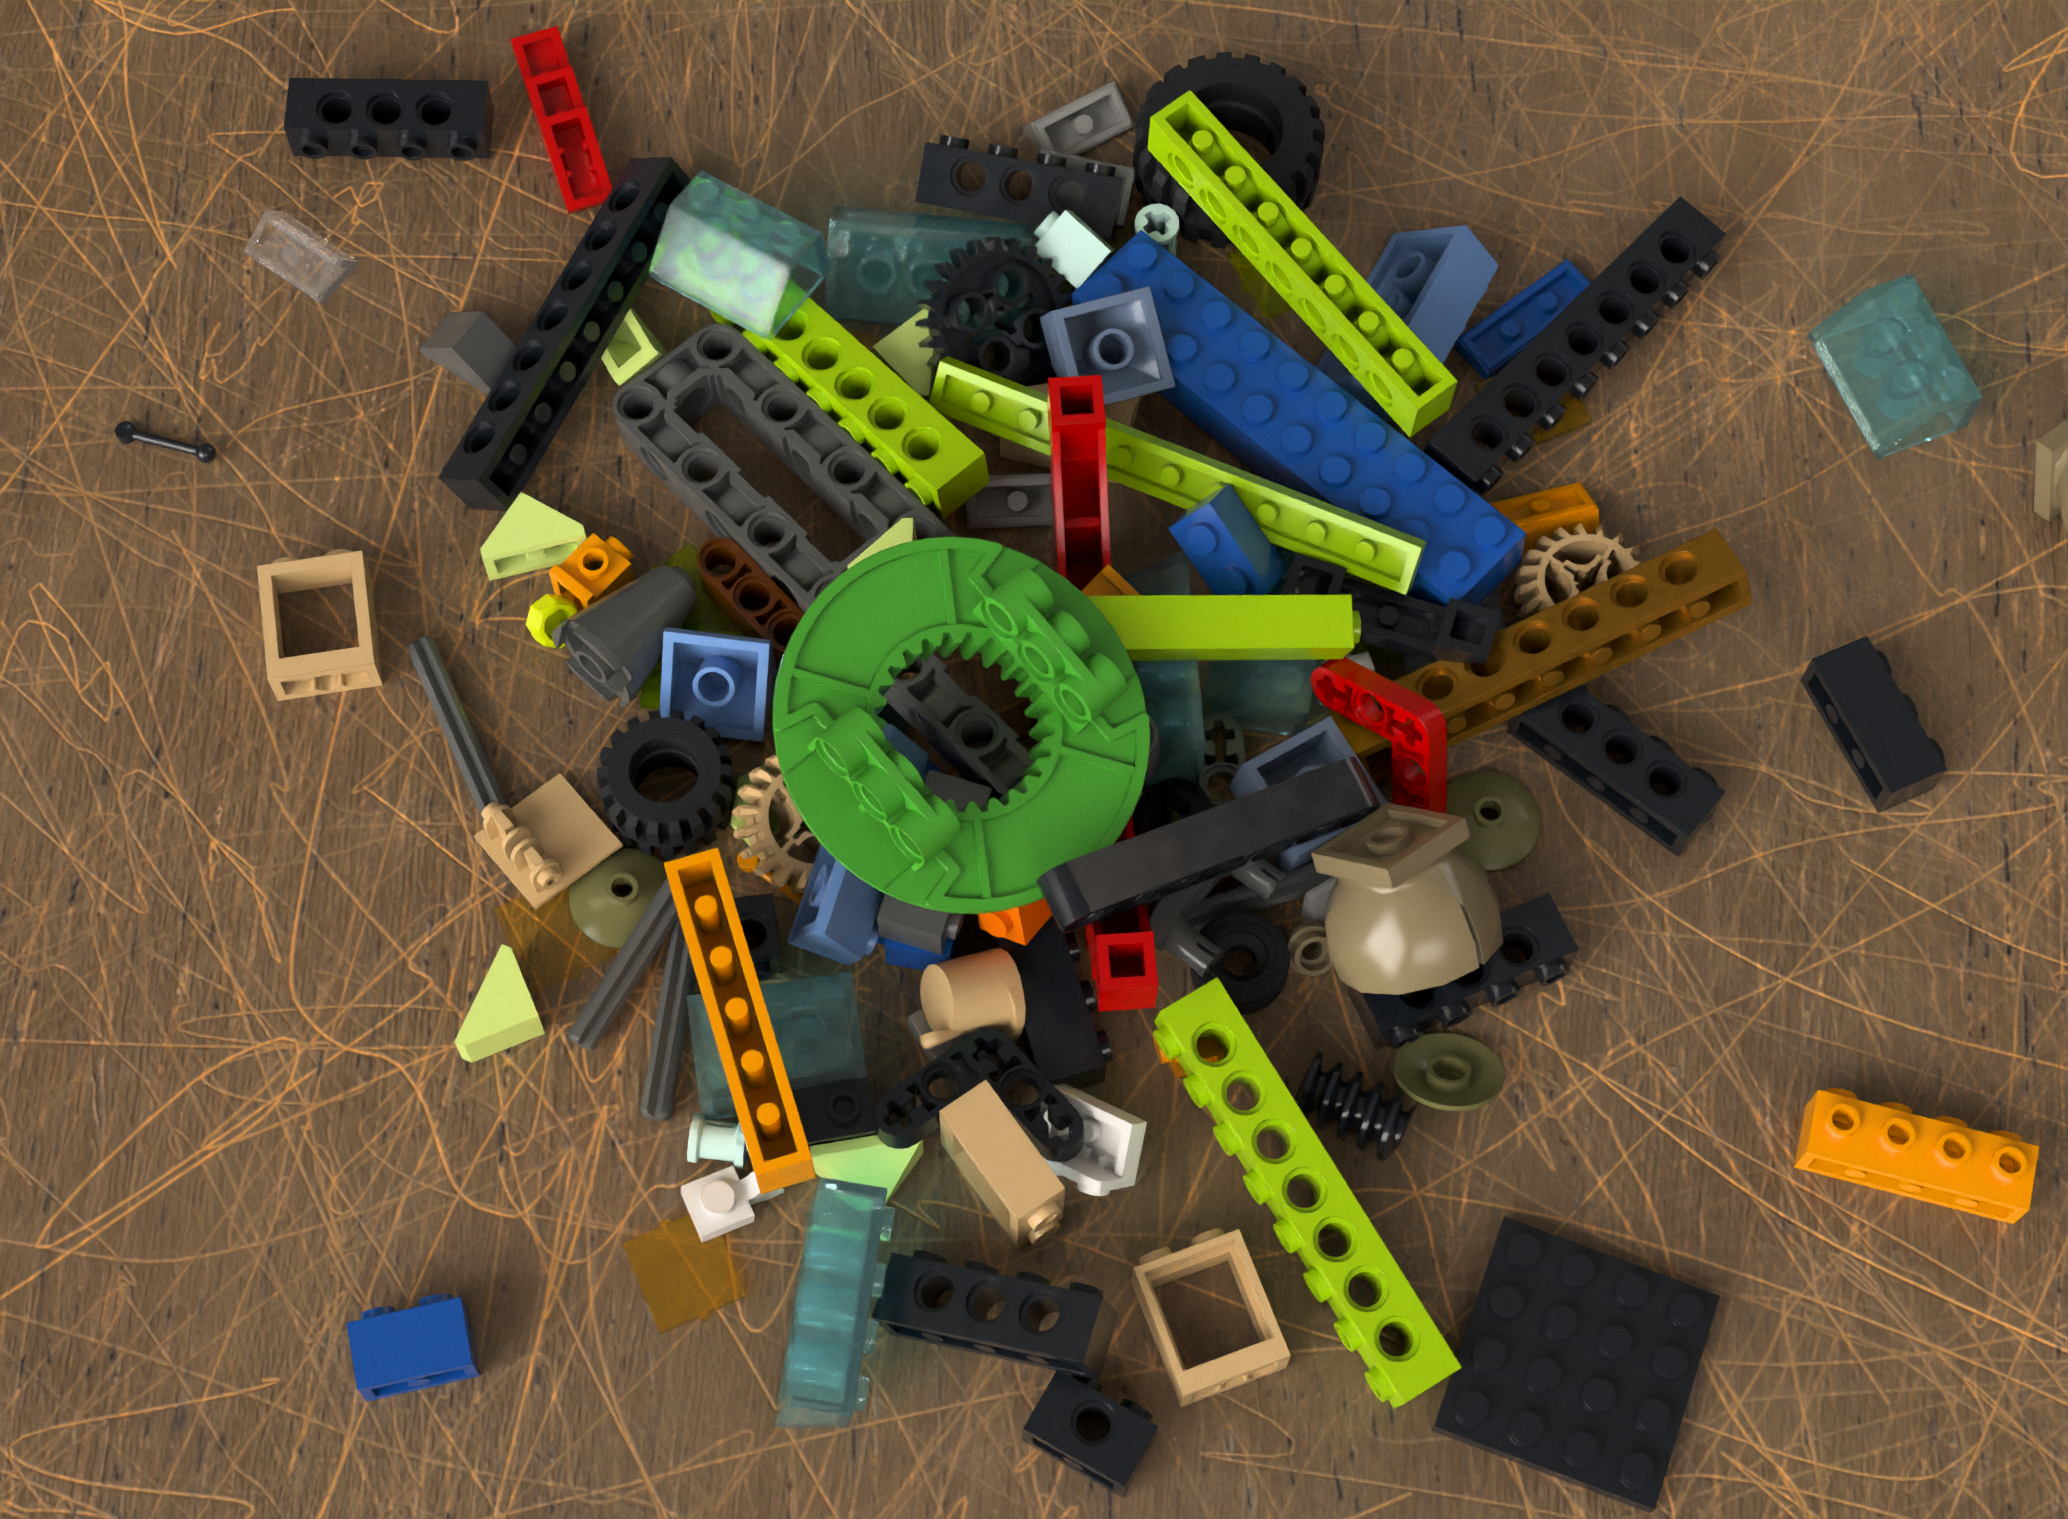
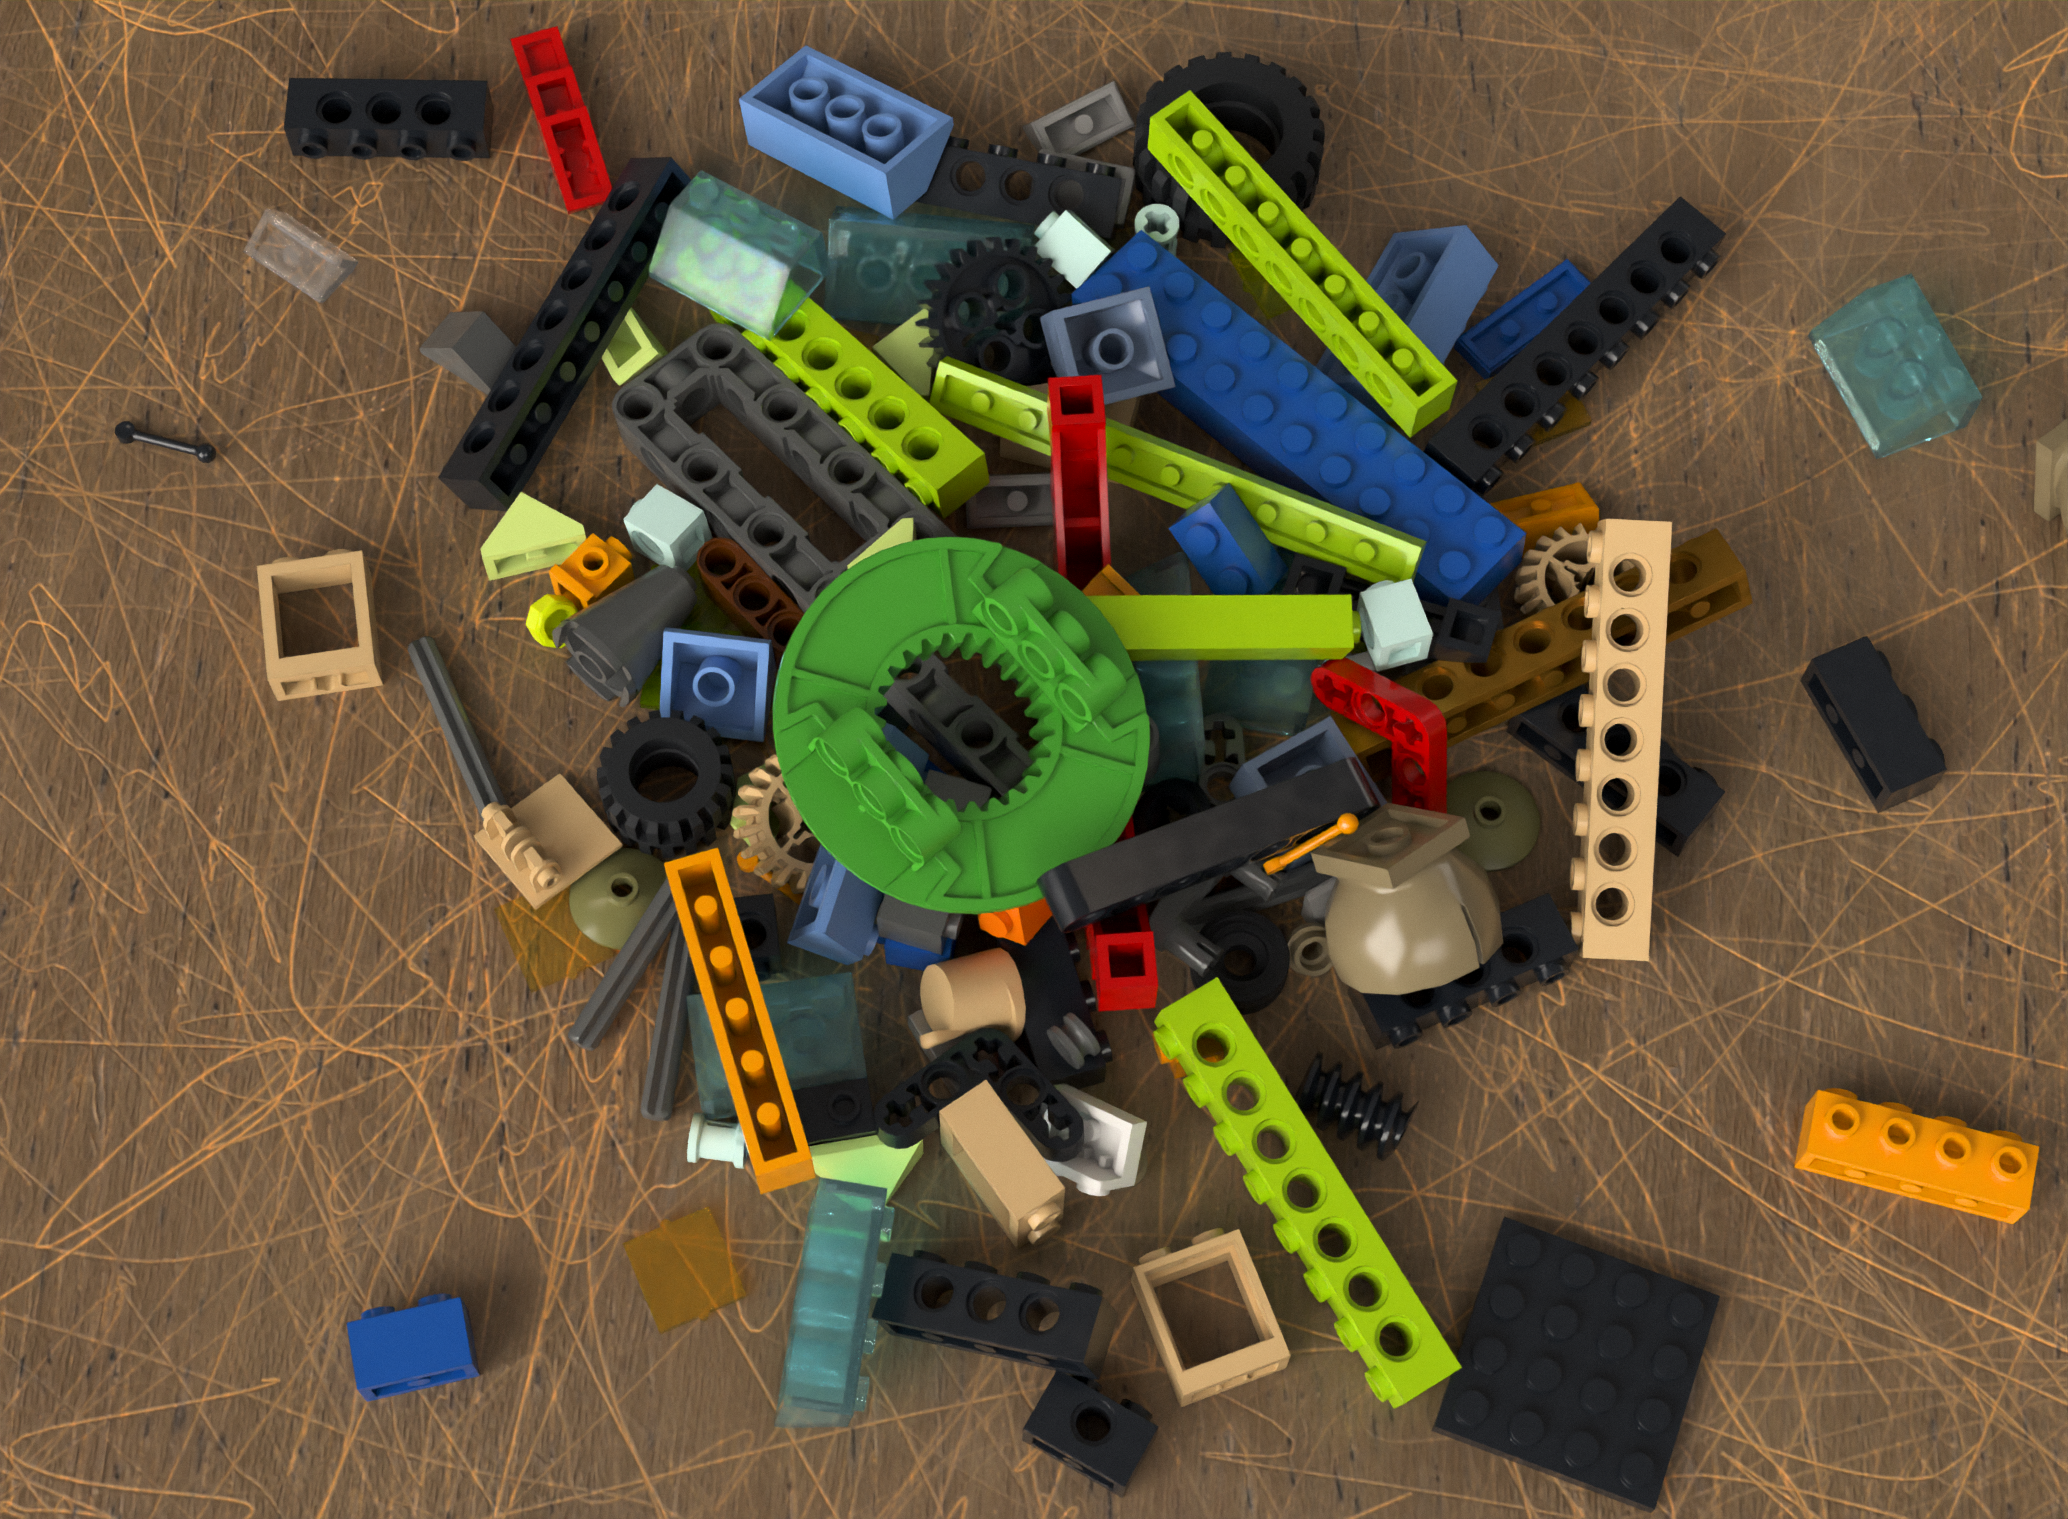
yellowish green slope [454,944,545,1063] -> none
white plate [680,1165,784,1243] -> none
olive dish [1393,1033,1505,1111] -> none
none -> light aqua brick [623,484,713,571]
none -> medium blue slope [739,45,954,220]
none -> dark grey bush [1047,1013,1101,1069]
none -> light orange hinge [1263,813,1359,875]
none -> light aqua brick [1357,579,1433,672]
none -> tan brick [1567,519,1672,961]

